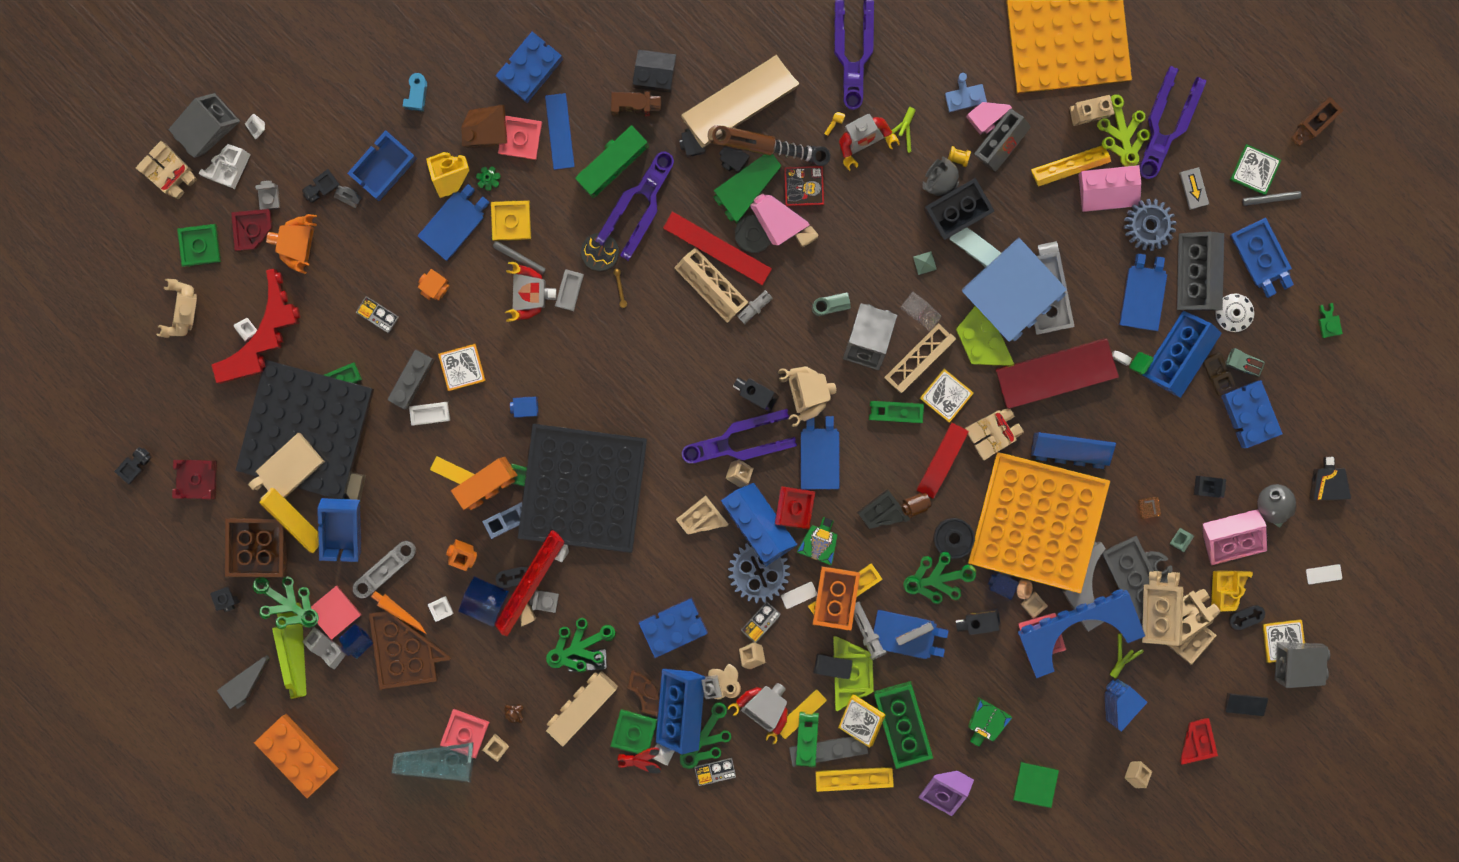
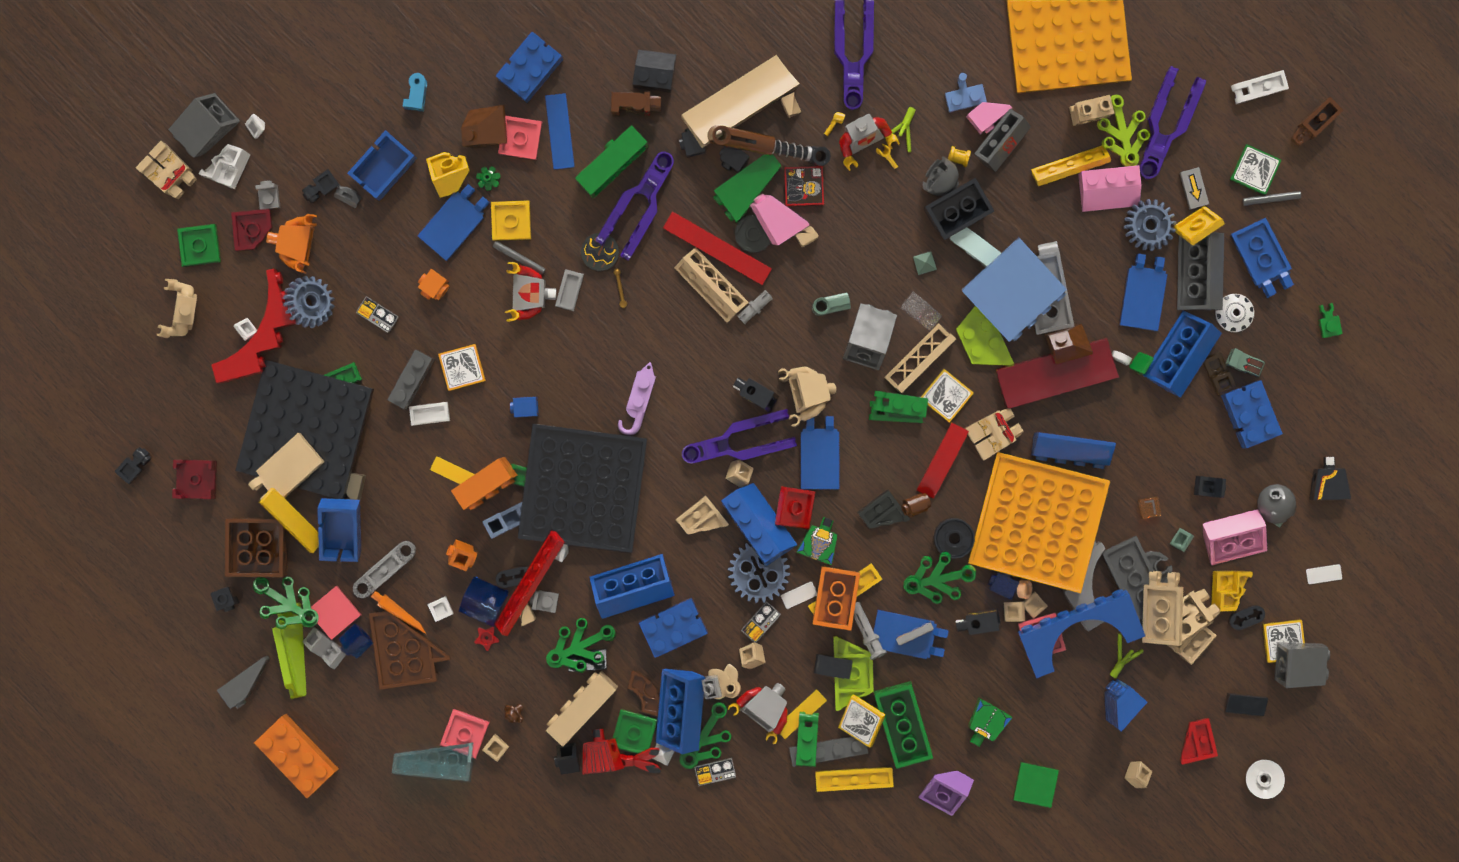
none -> sand blue gear [283,276,335,328]
none -> red plate [474,627,499,651]
none -> black brick [554,743,580,775]
none -> red torso [582,728,624,774]
none -> blue slope [590,554,675,619]
none -> lavender plate [618,362,656,436]
none -> tan slope [781,93,801,118]
none -> green plate [872,391,928,418]
none -> yellow hand [876,144,898,169]
none -> tan tile [1004,602,1025,622]
none -> reddish brown slope [1045,323,1093,364]
none -> yellow tile [1173,206,1225,245]
none -> white plate [1231,70,1289,104]
none -> white dish [1246,760,1285,799]

